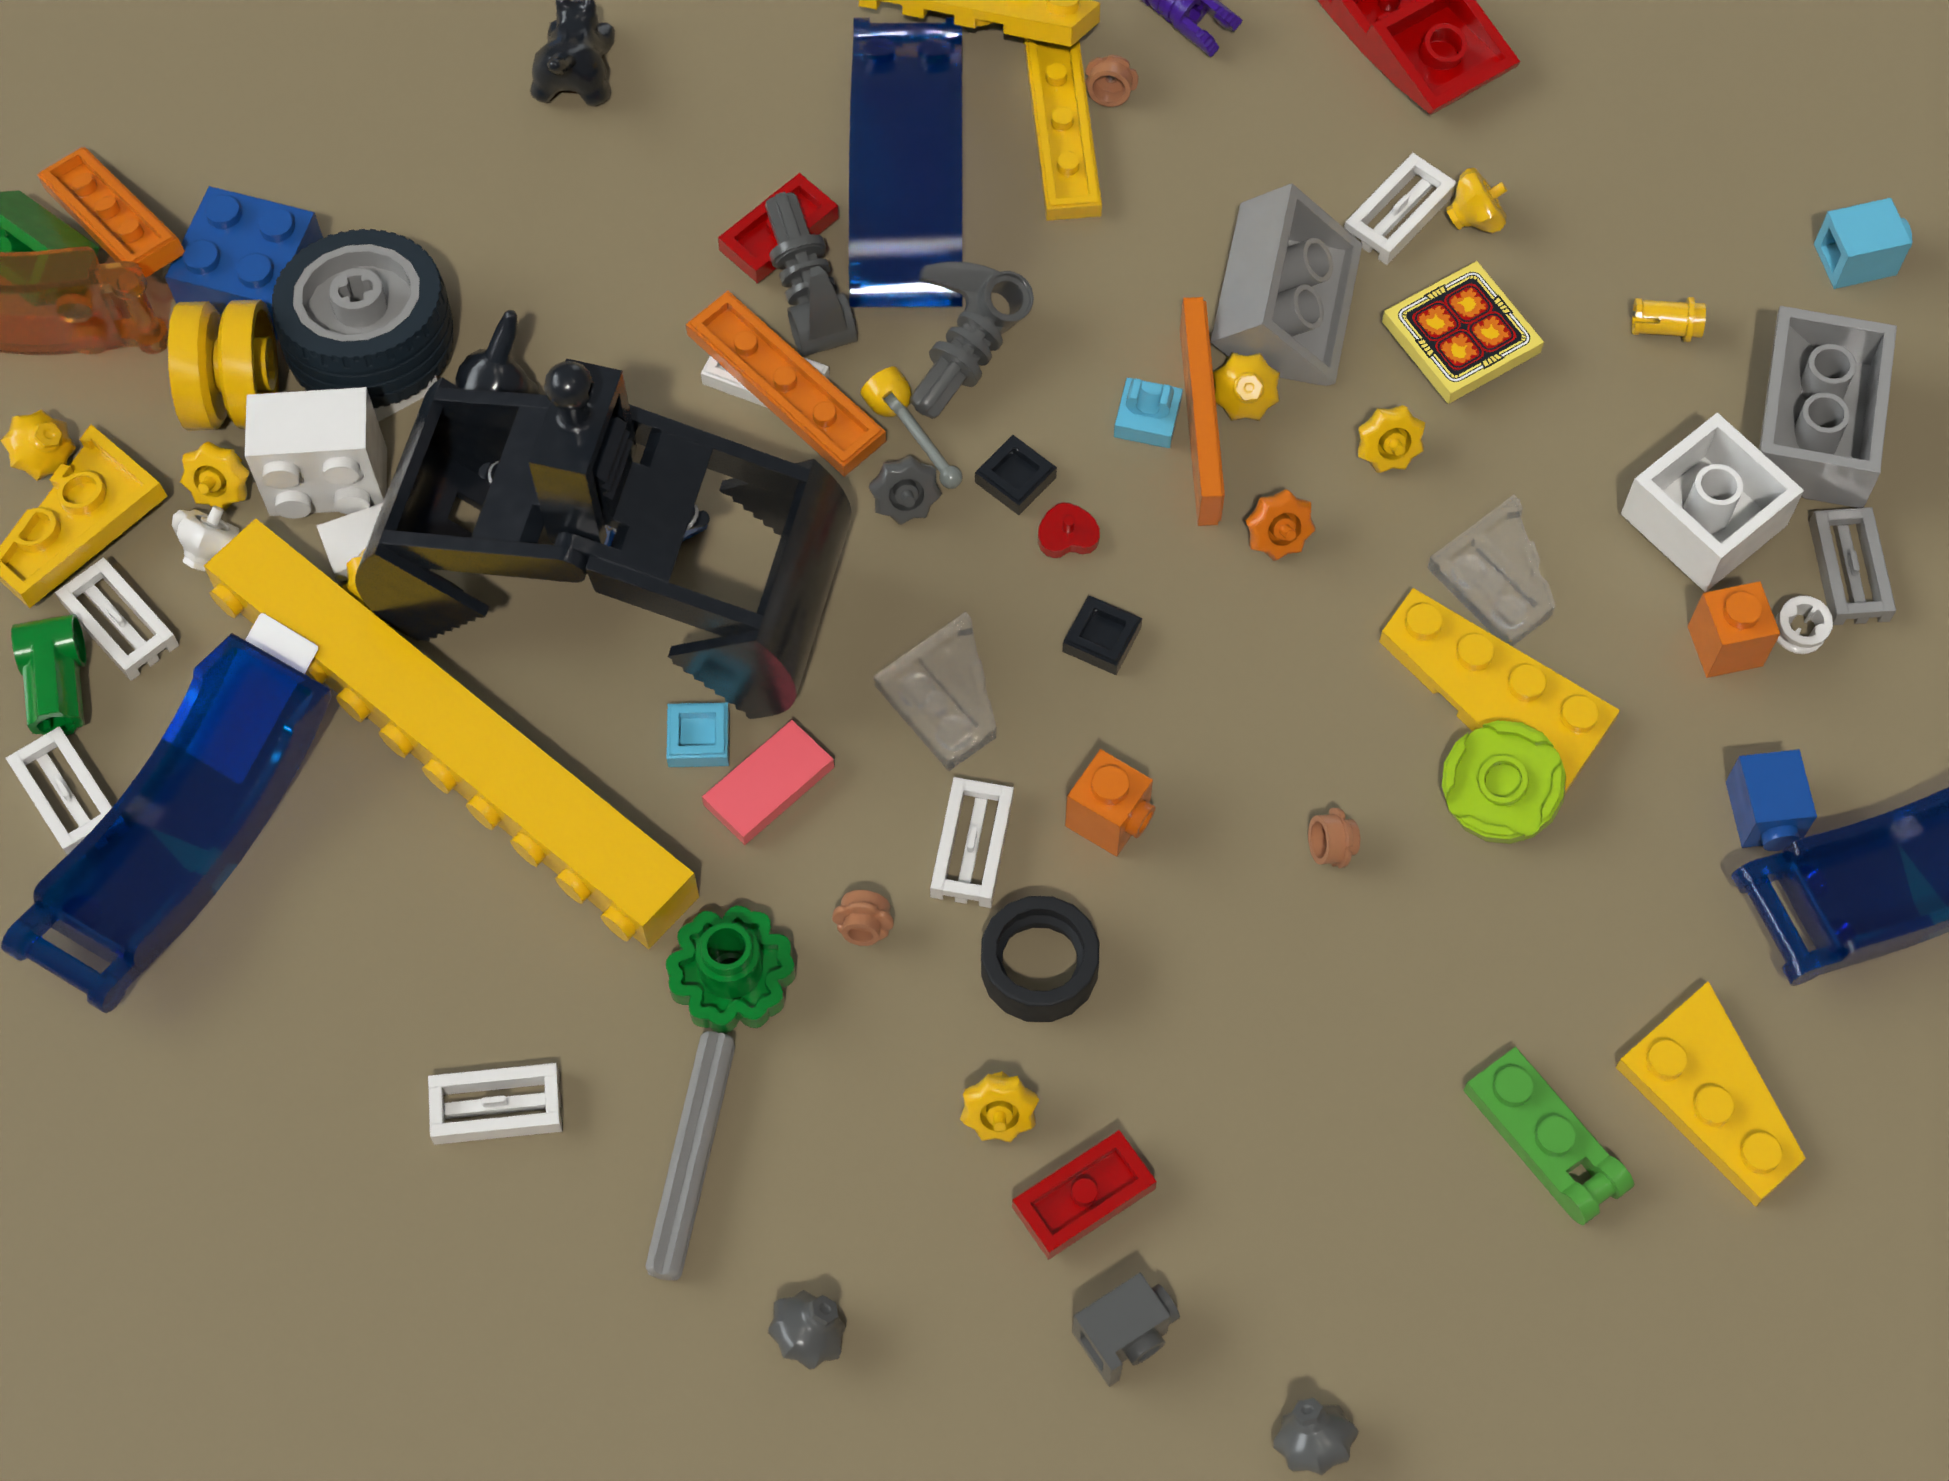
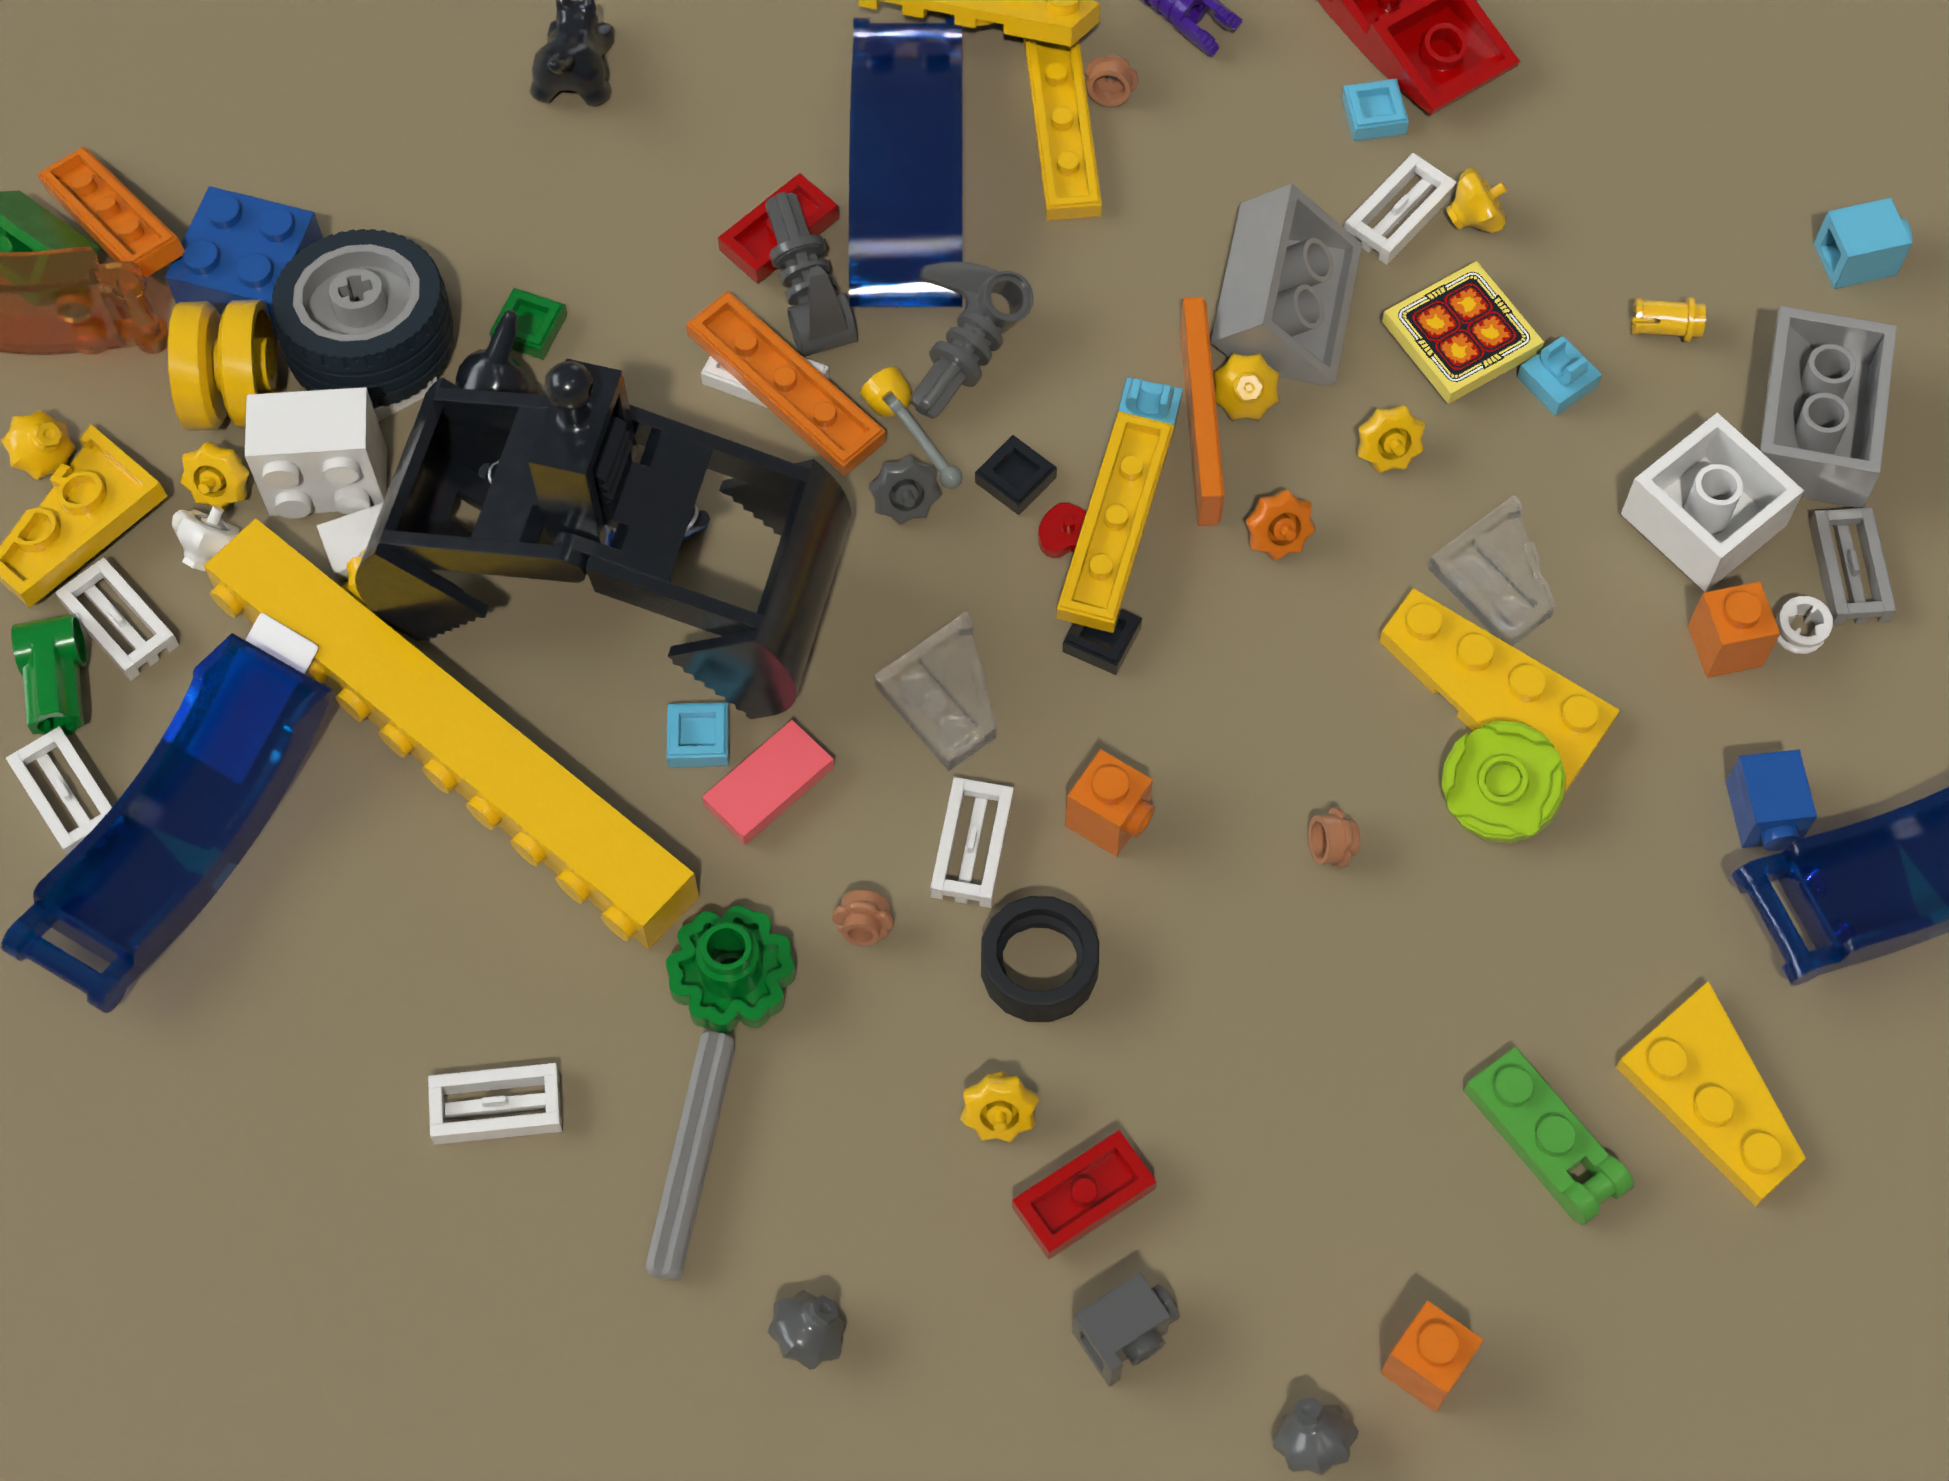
none -> green tile [490,287,567,360]
none -> yellow tile [1056,411,1175,633]
none -> medium azure tile [1342,79,1409,141]
none -> orange brick [1381,1300,1484,1412]
none -> medium azure tile [1517,336,1602,416]

